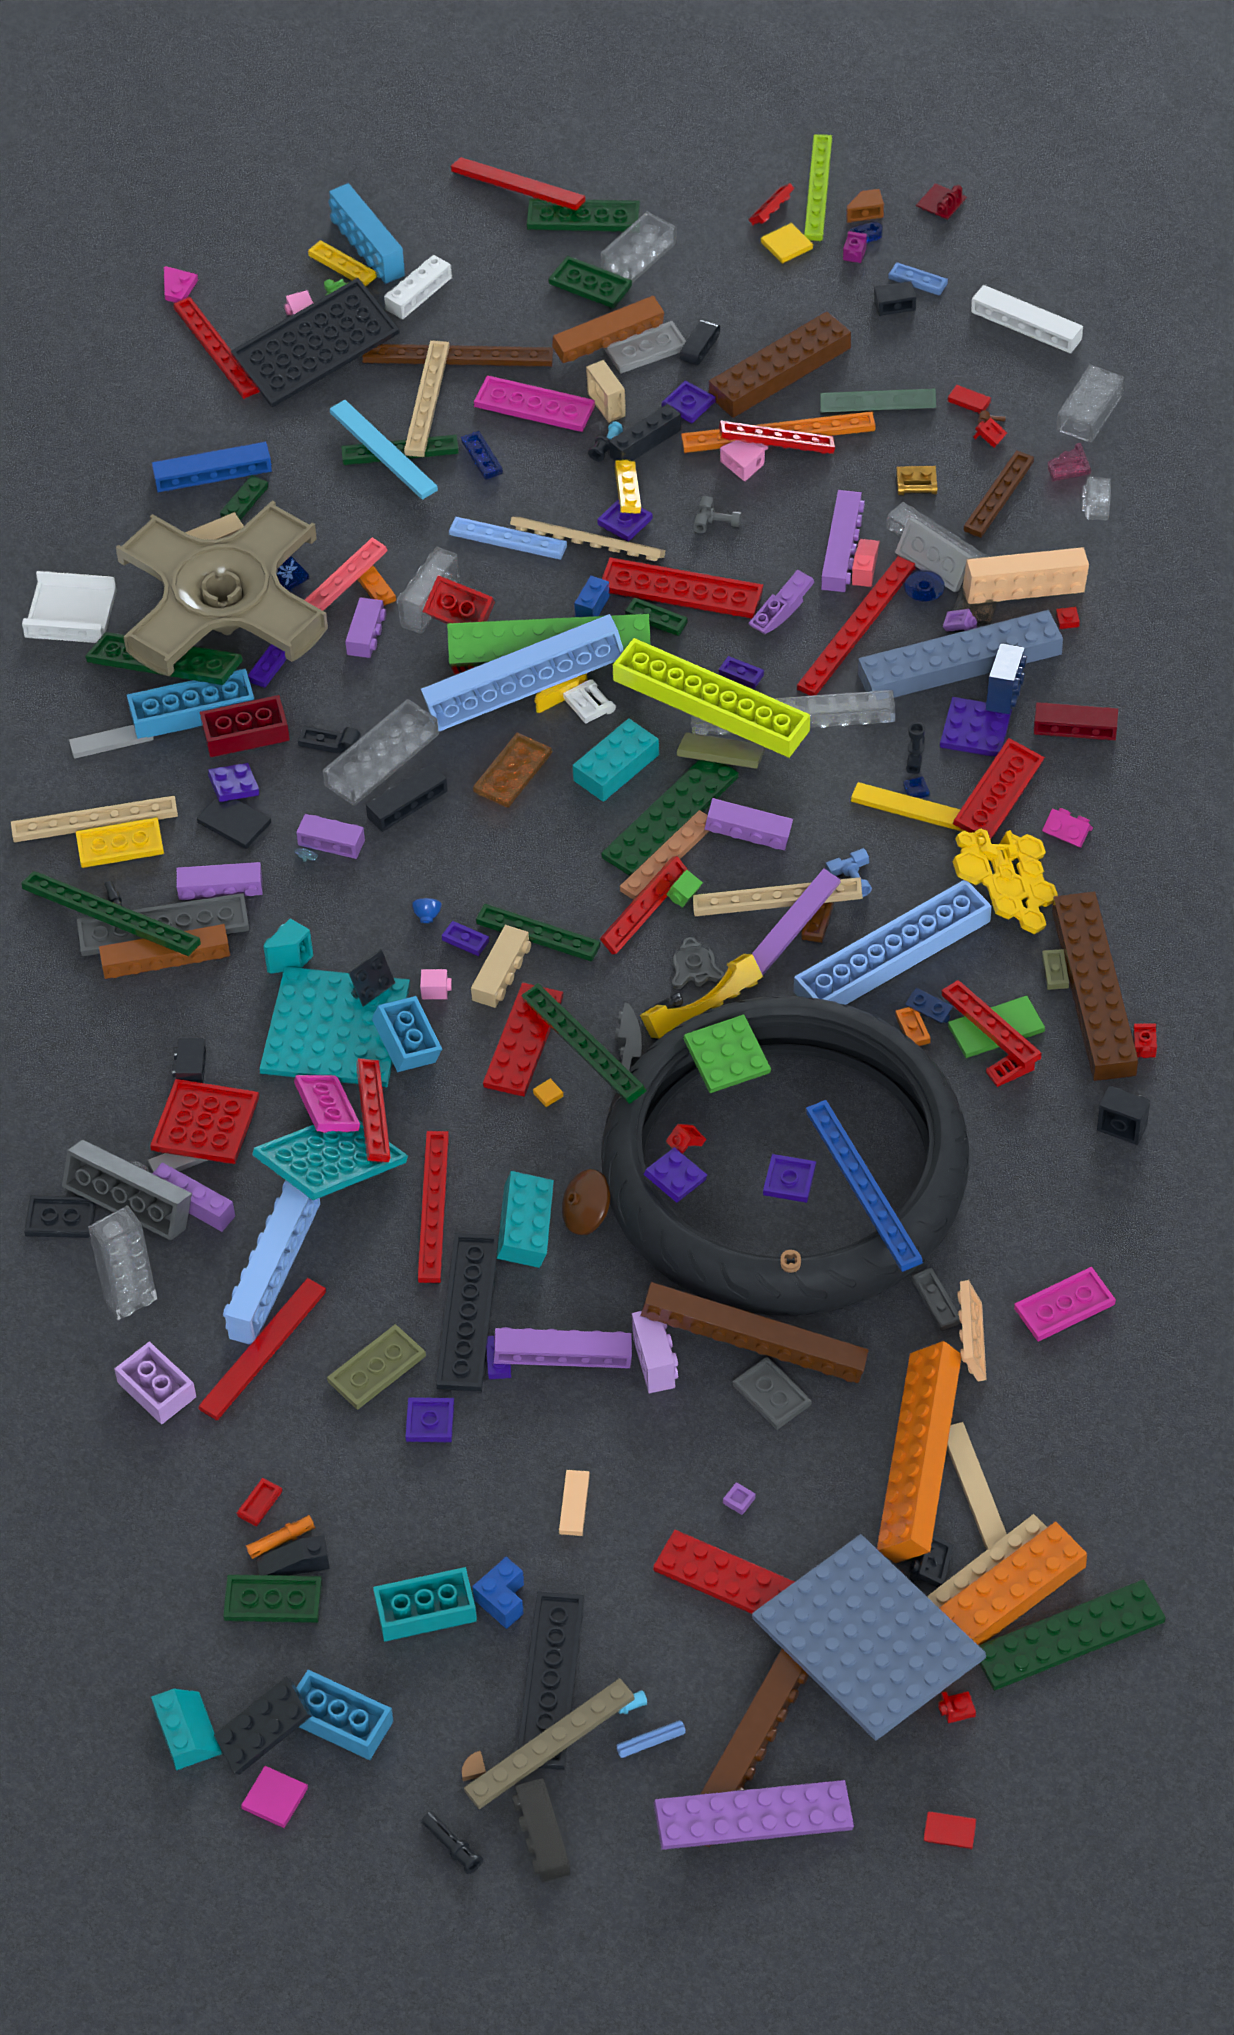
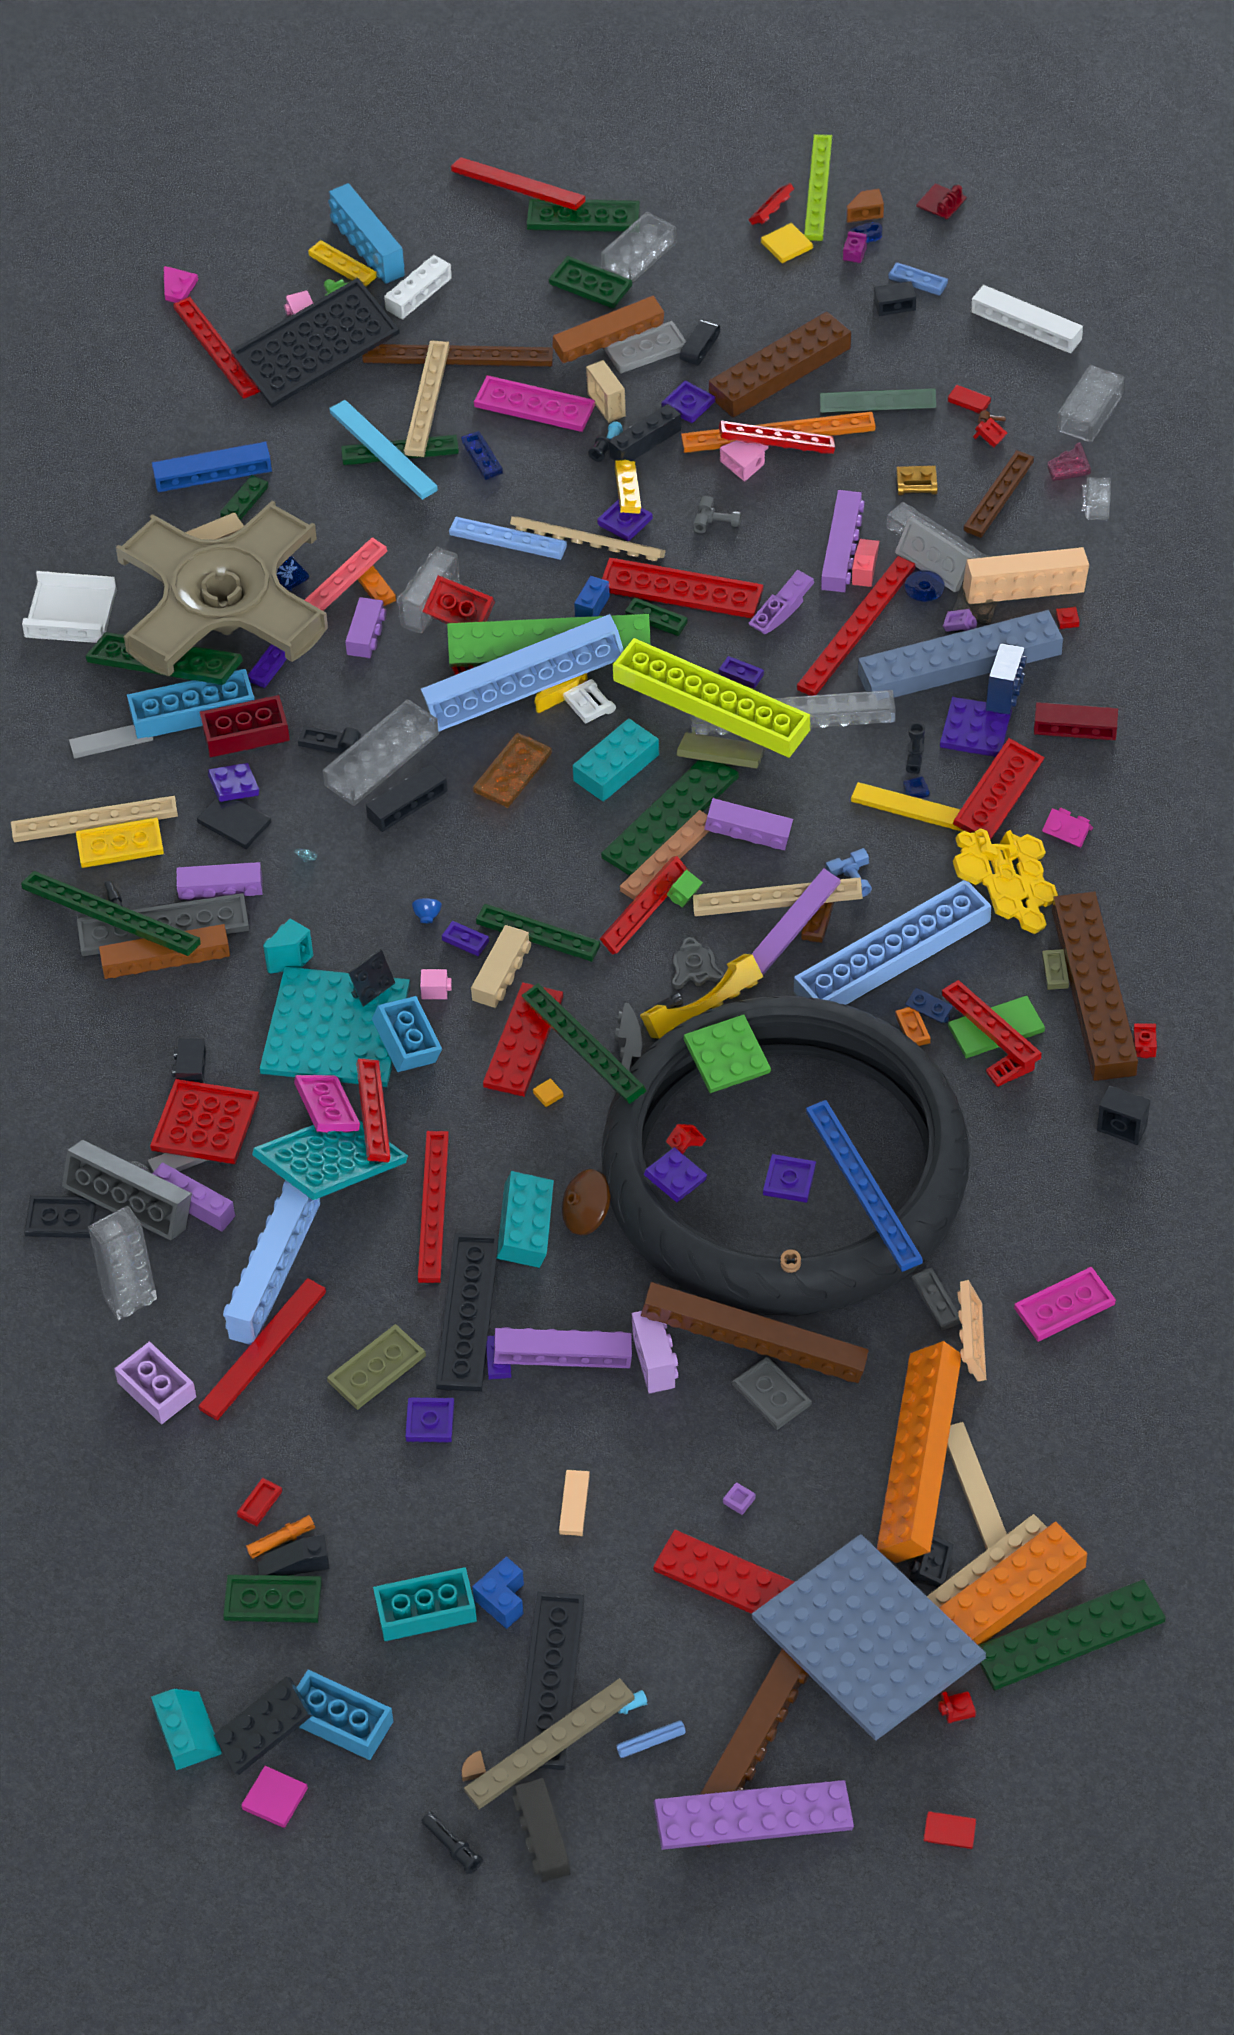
medium lavender brick [296,814,365,859] -> none

